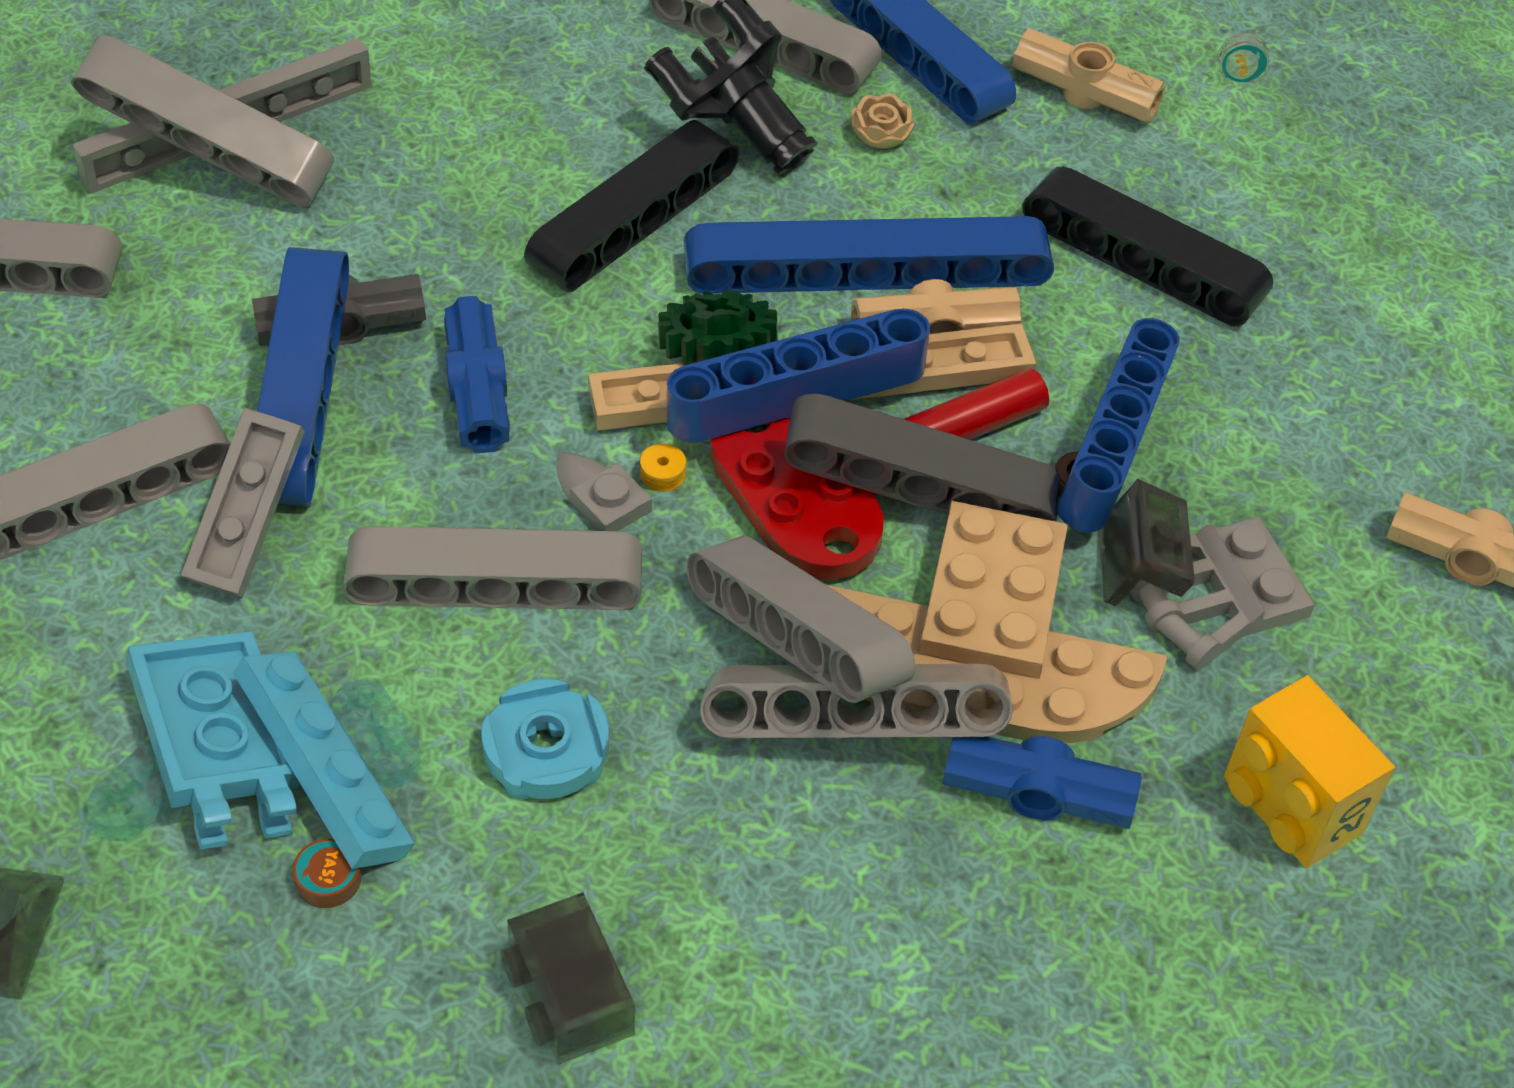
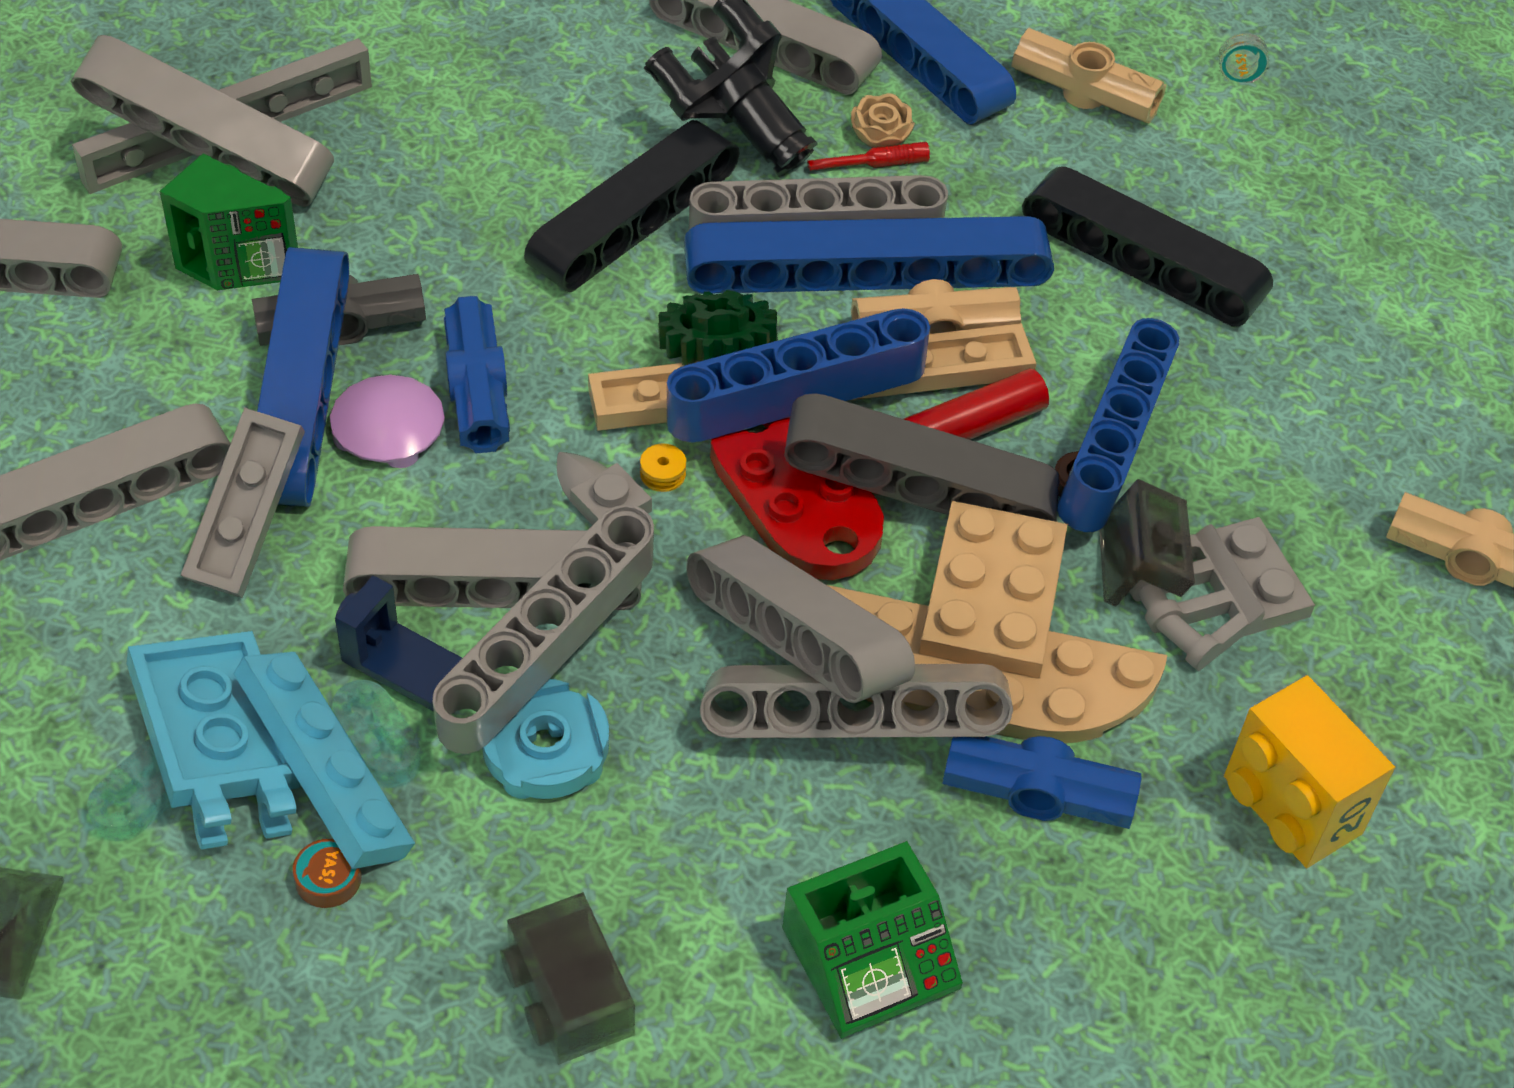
none -> green slope [159,153,298,291]
none -> lavender dish [330,375,445,468]
none -> dark blue bracket [335,575,462,712]
none -> light grey beam [432,504,654,754]
none -> light grey beam [689,175,948,230]
none -> green slope [782,841,963,1039]
none -> red piece [807,142,930,171]

